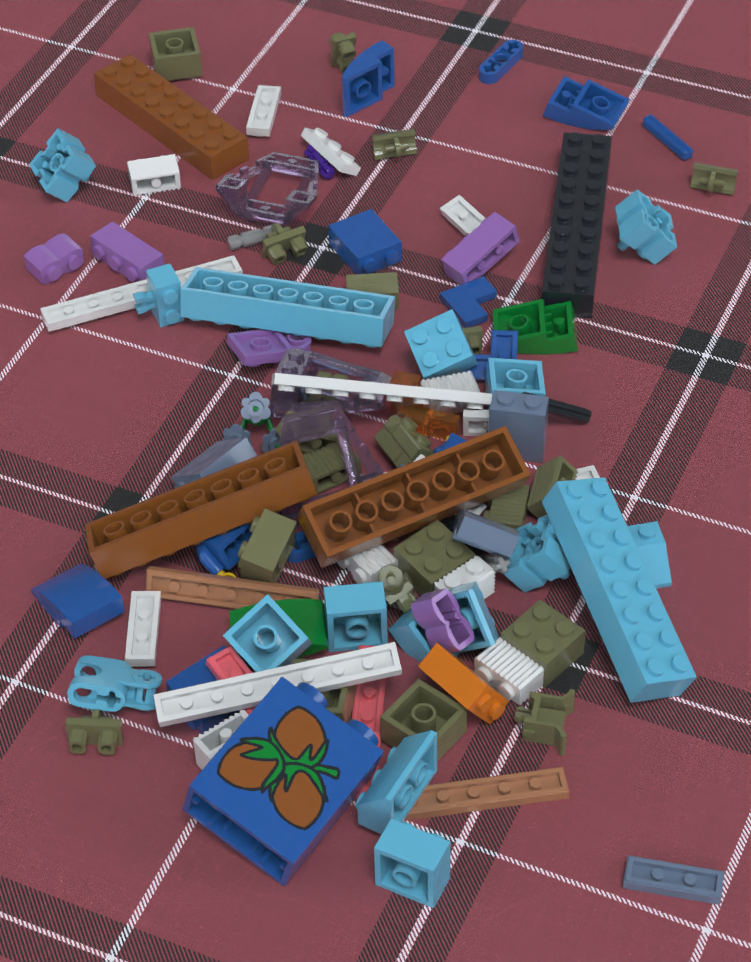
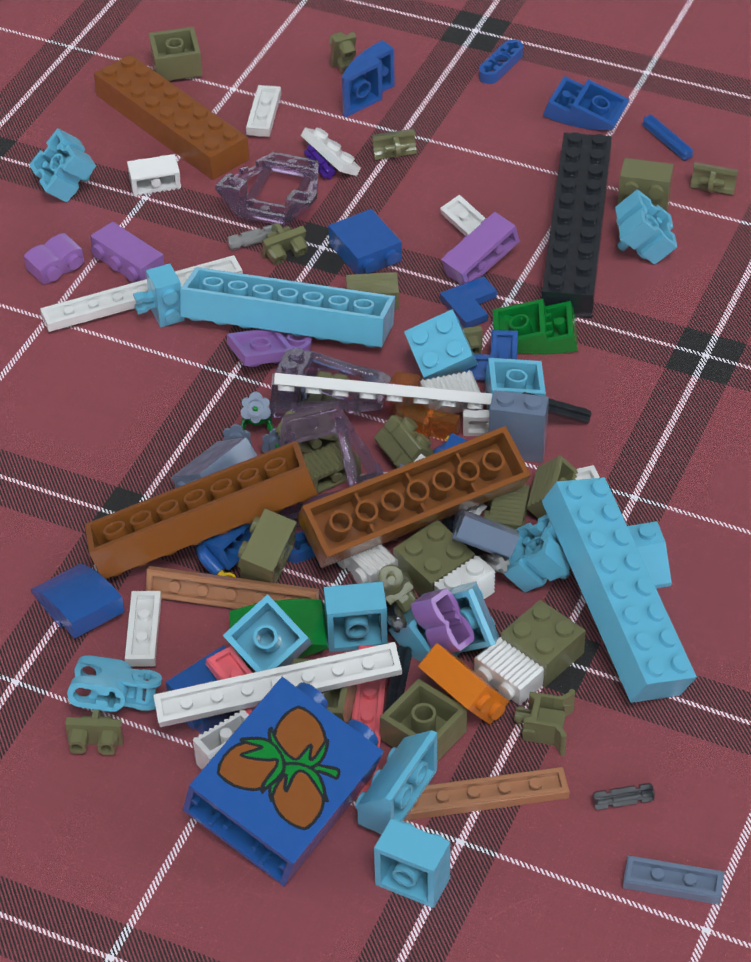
none -> black axle [383,646,412,713]
none -> black axle [386,602,407,633]
none -> black axle [592,783,655,810]
none -> olive brick [618,158,674,212]

